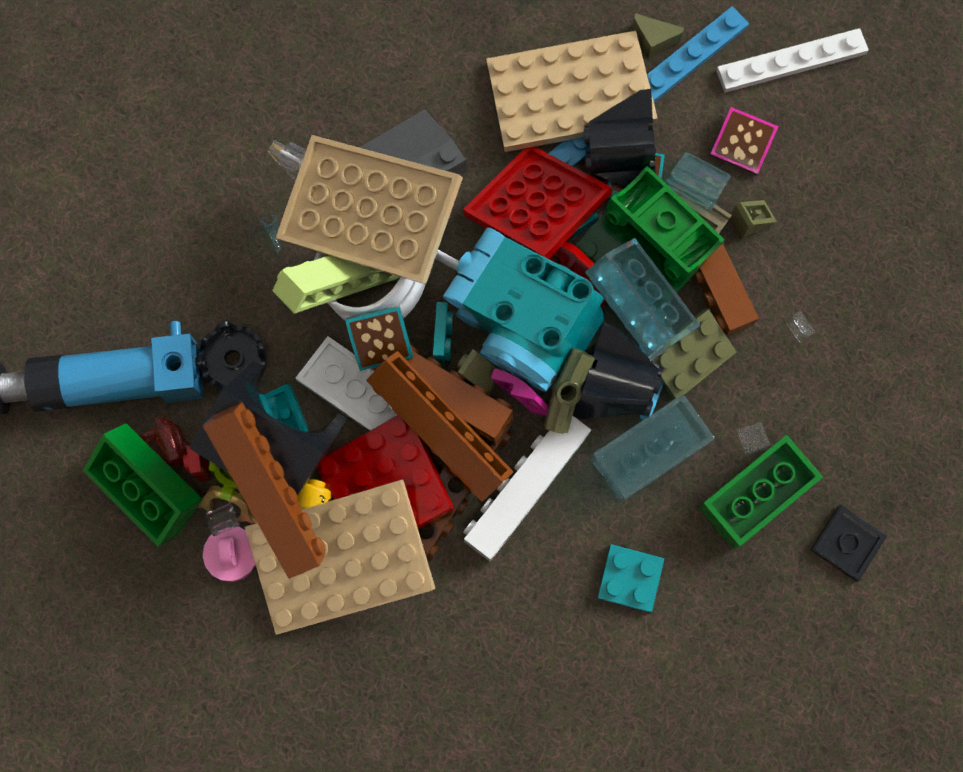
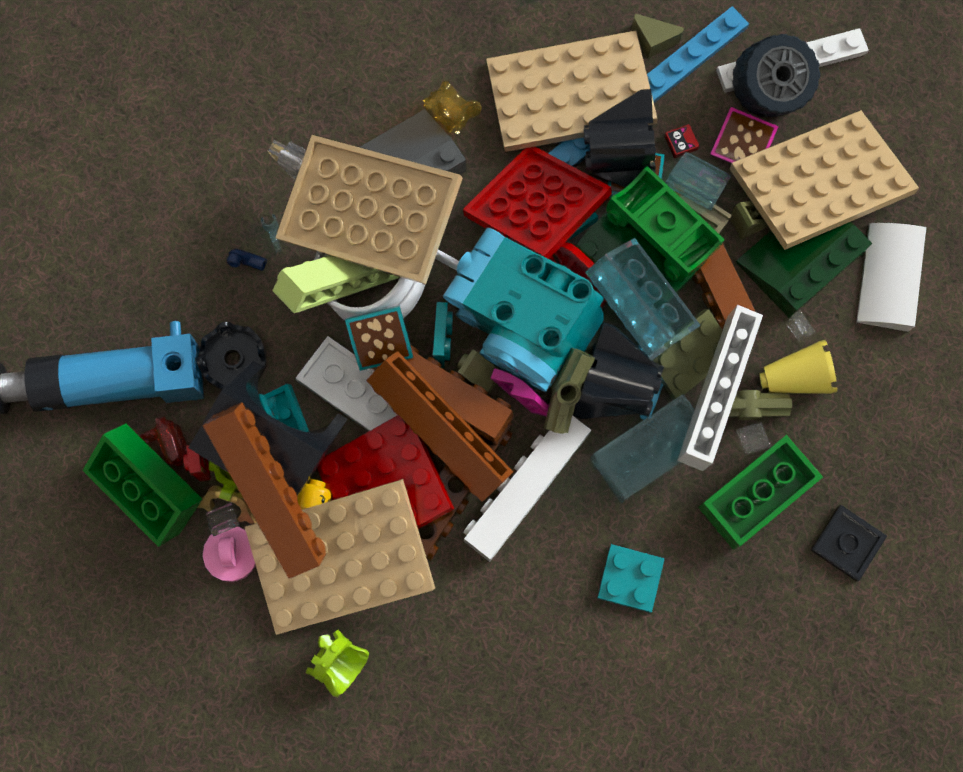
none -> dark blue arm [226,249,267,271]
none -> lime hair [306,630,369,697]
none -> clear yellow hair [423,81,482,135]
none -> tile [665,124,699,158]
none -> white brick [677,305,763,471]
none -> olive piece [728,390,792,420]
none -> tan plate [730,111,919,250]
none -> wheel [732,34,820,117]
none -> dark green slope [736,222,873,319]
none -> light yellow cone [759,340,837,394]
none -> white slope [856,223,926,332]

